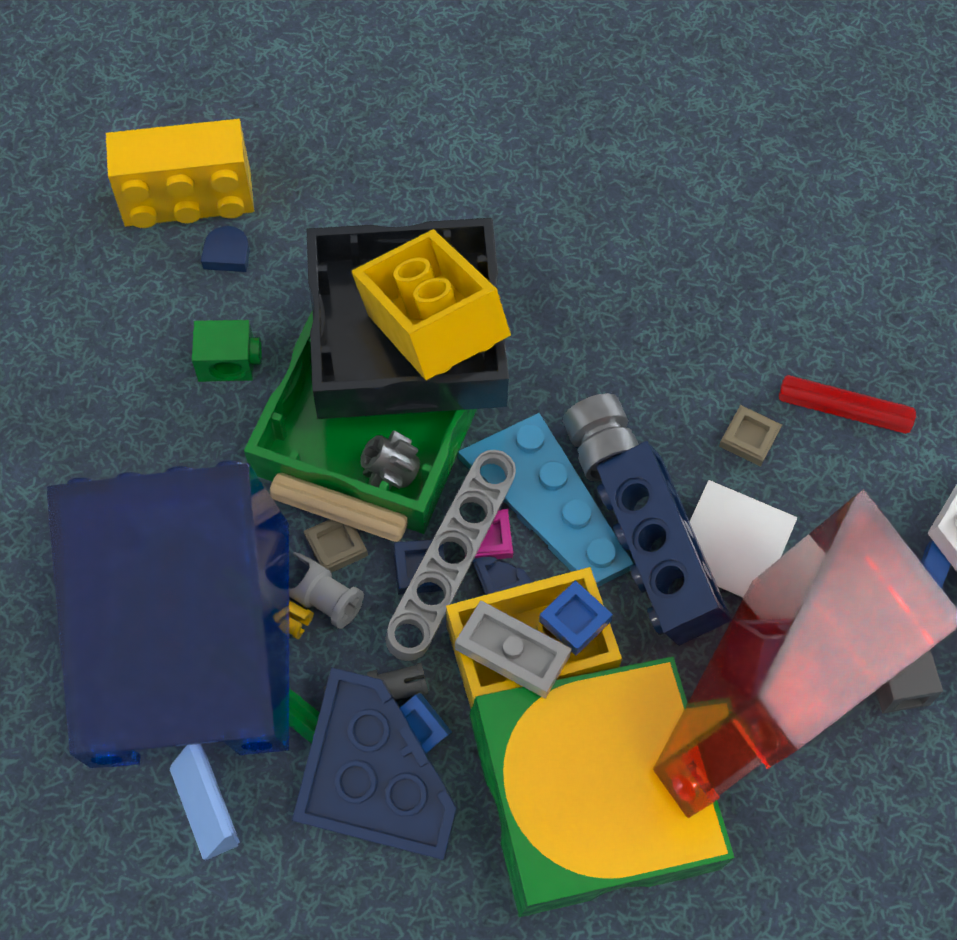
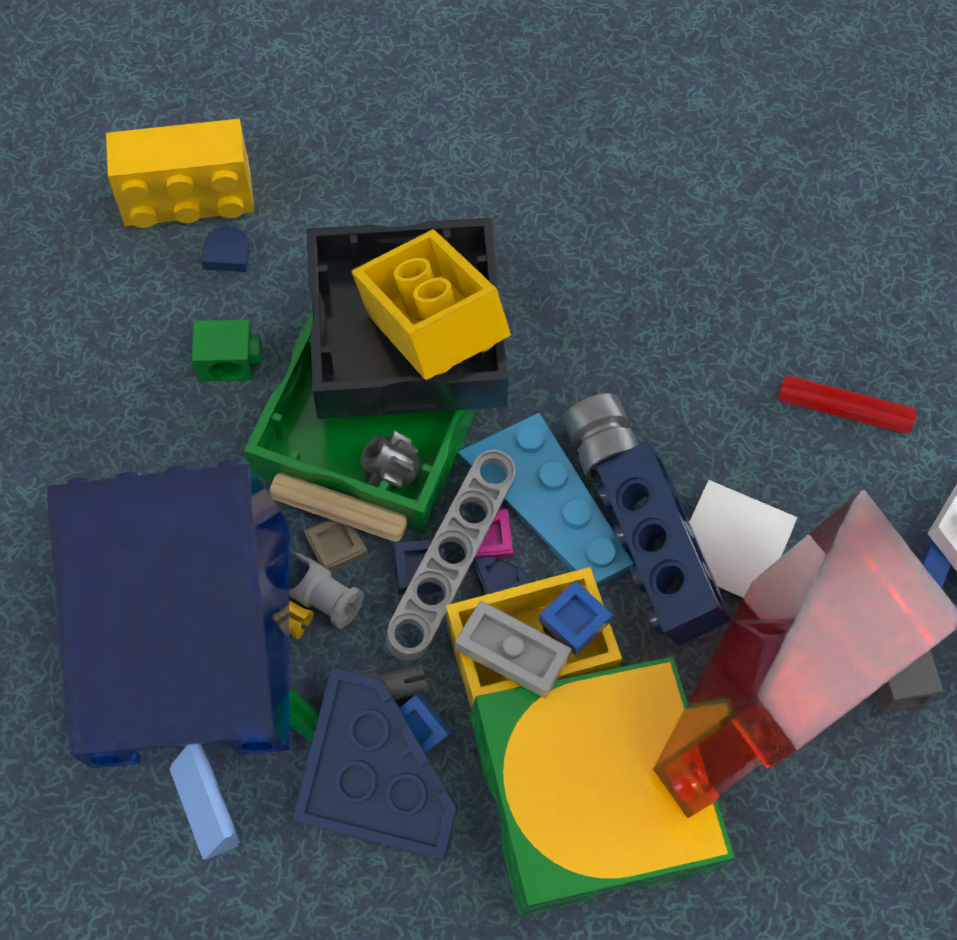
dark tan tile [719,405,782,467] -> none

